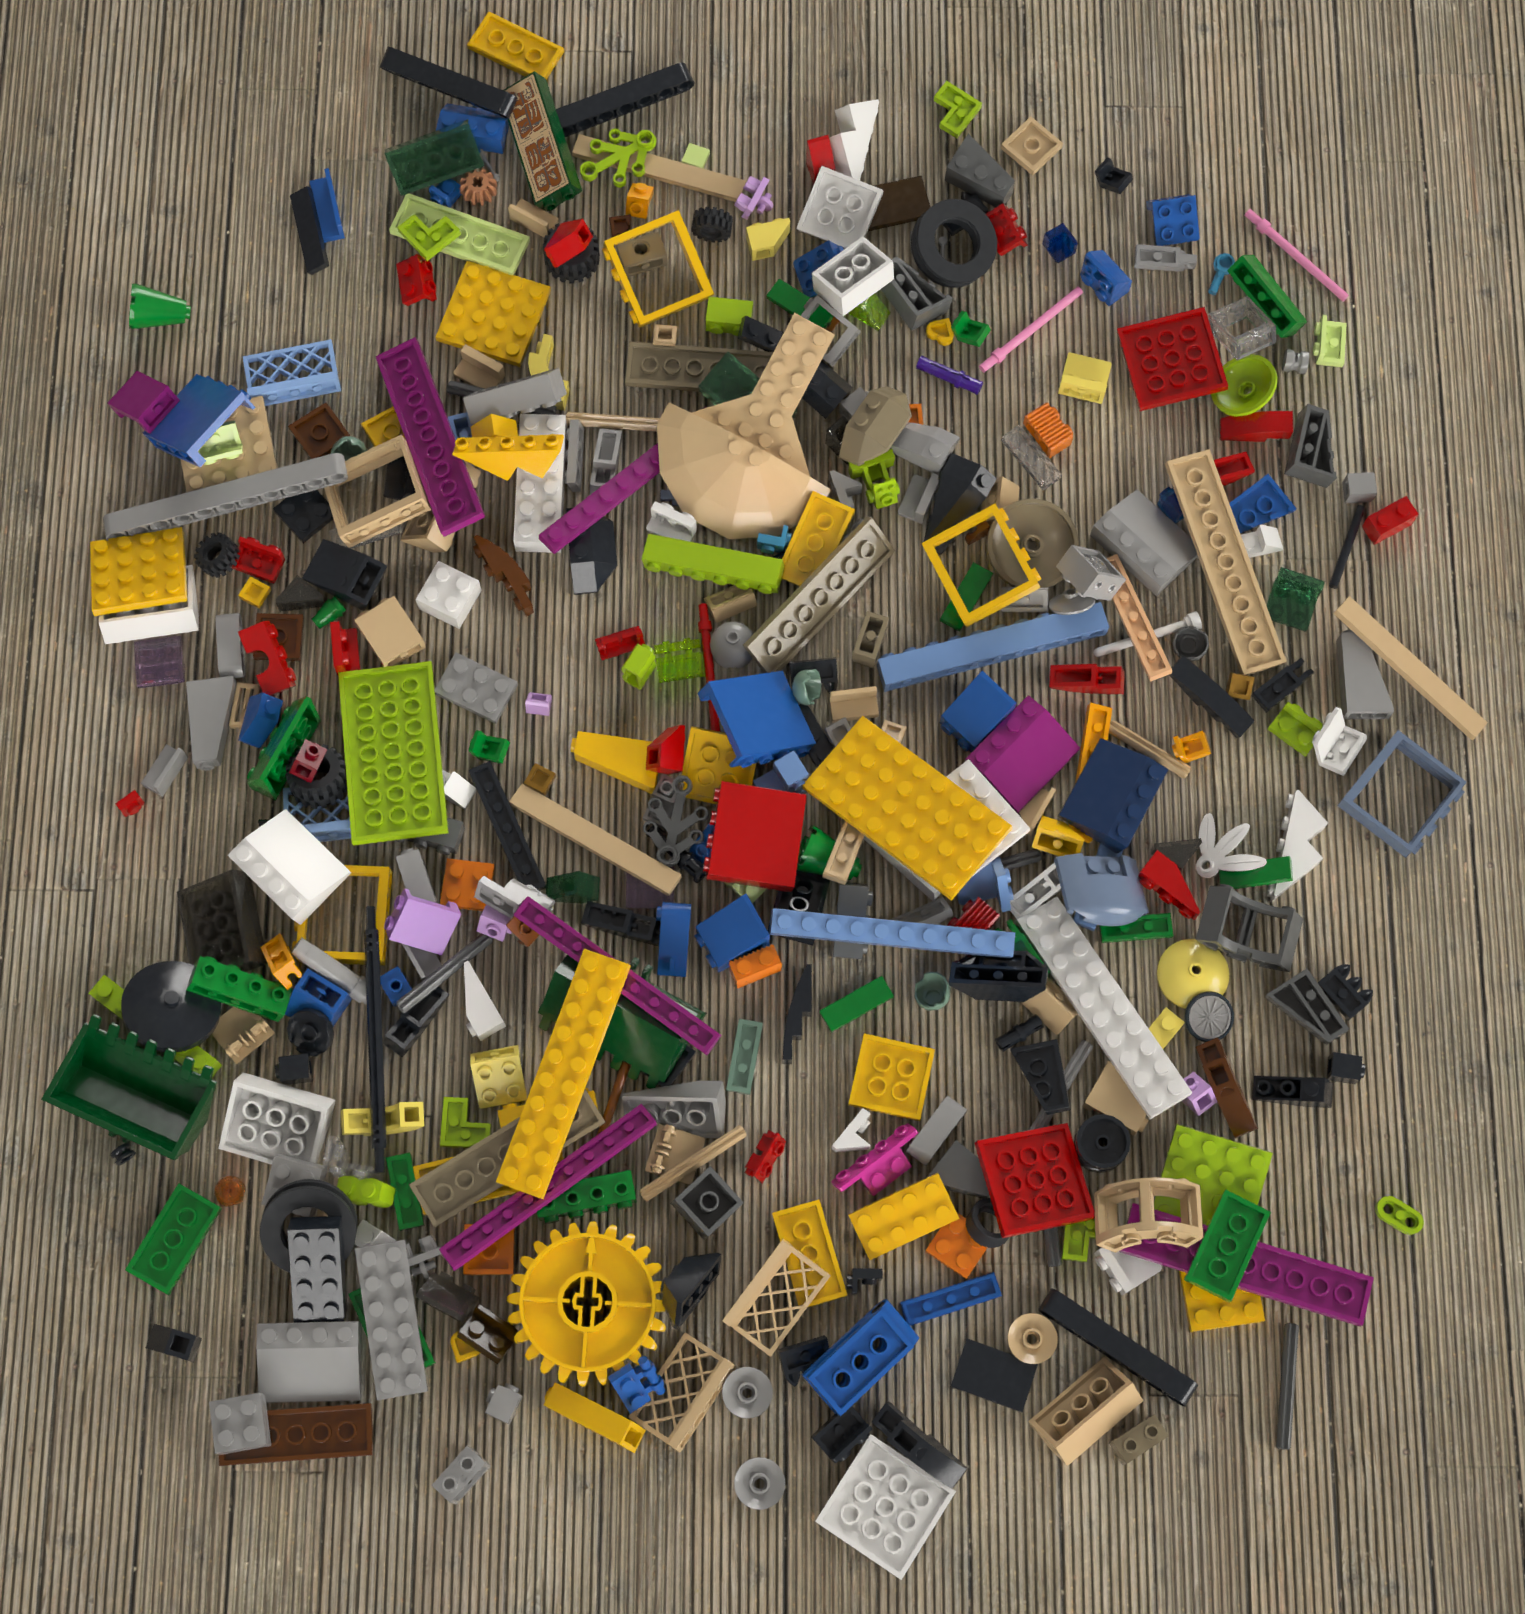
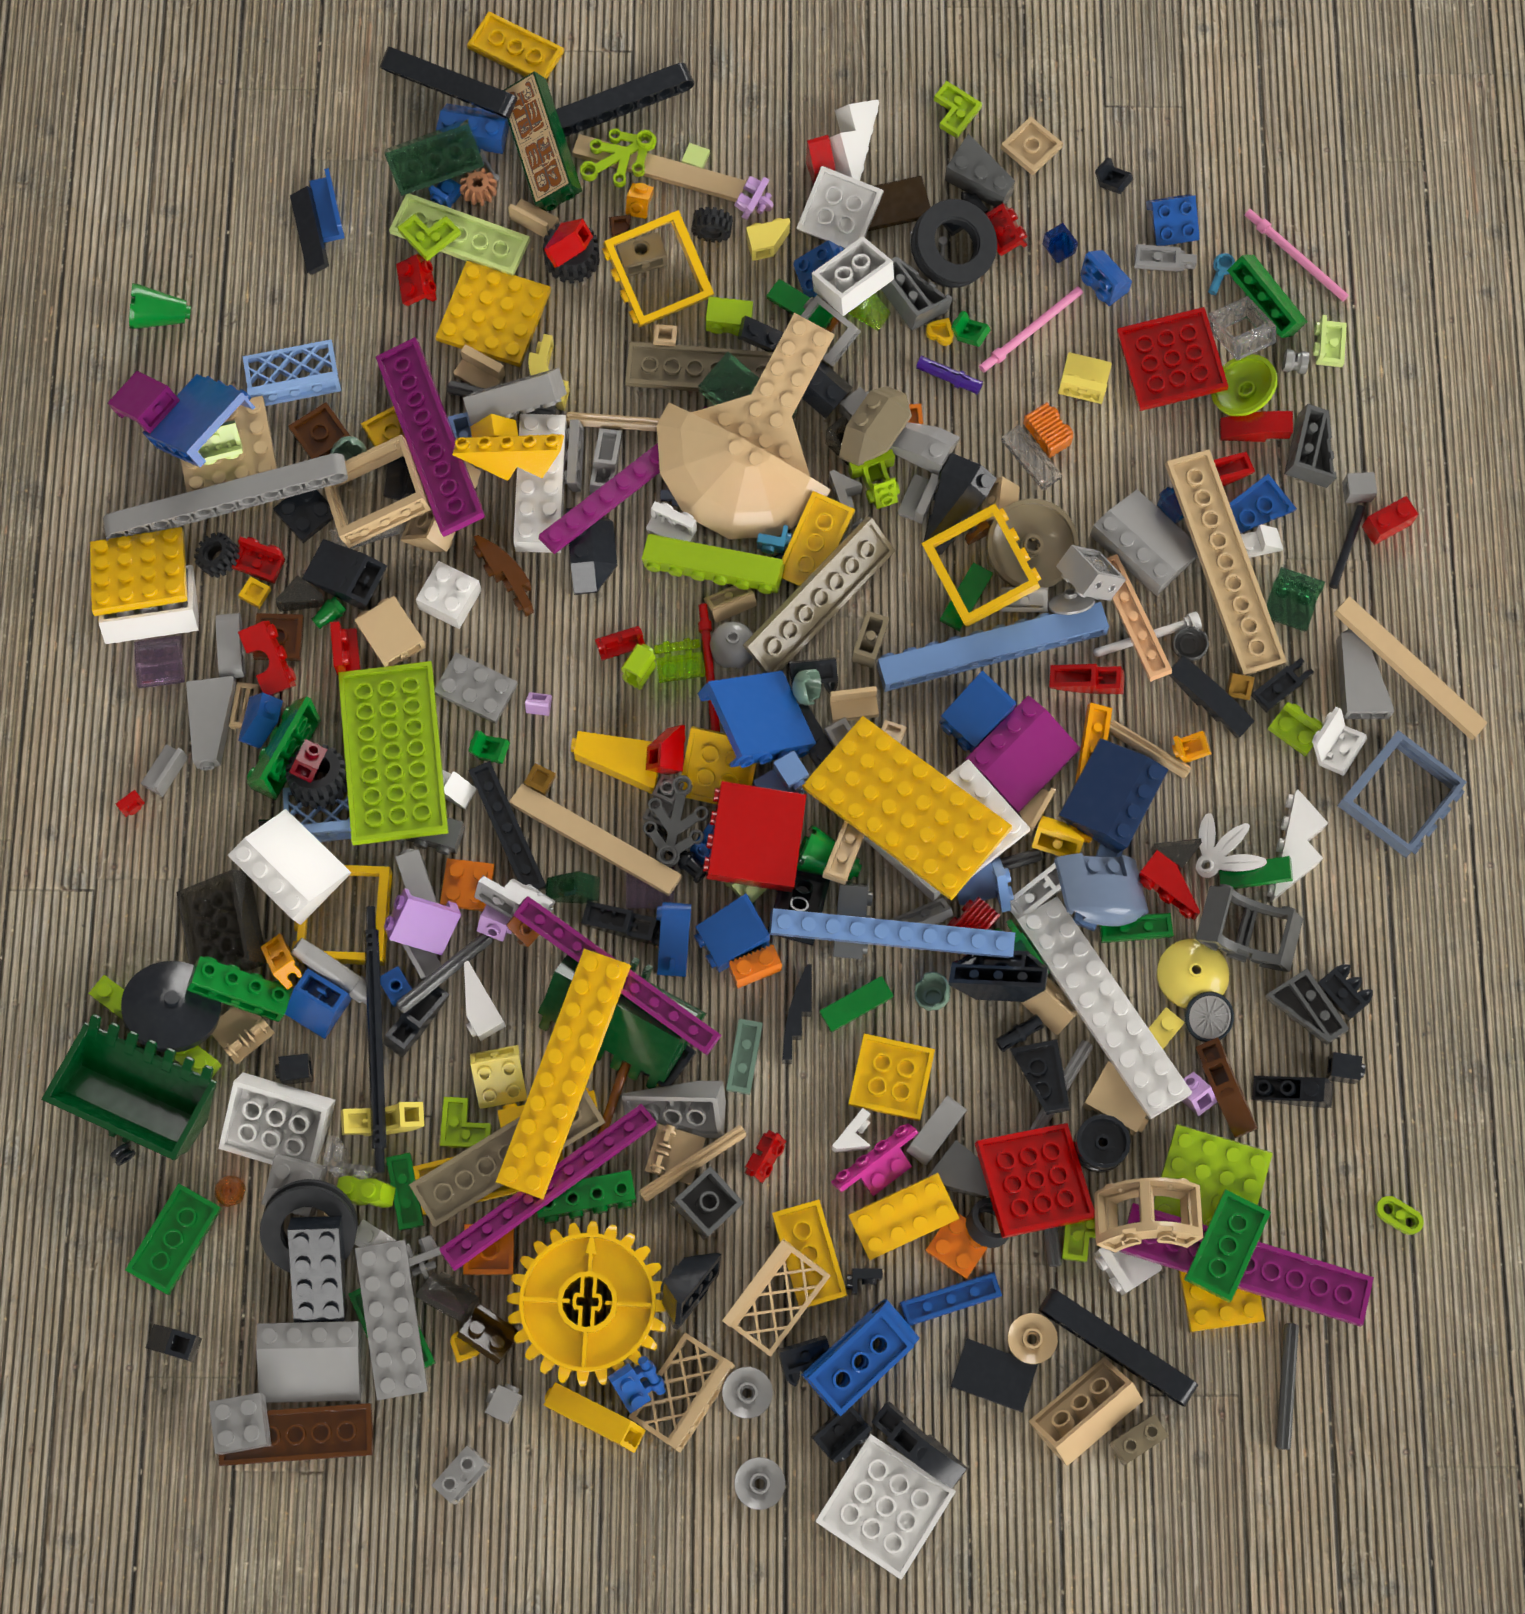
black tile [287,1008,334,1056] -> none

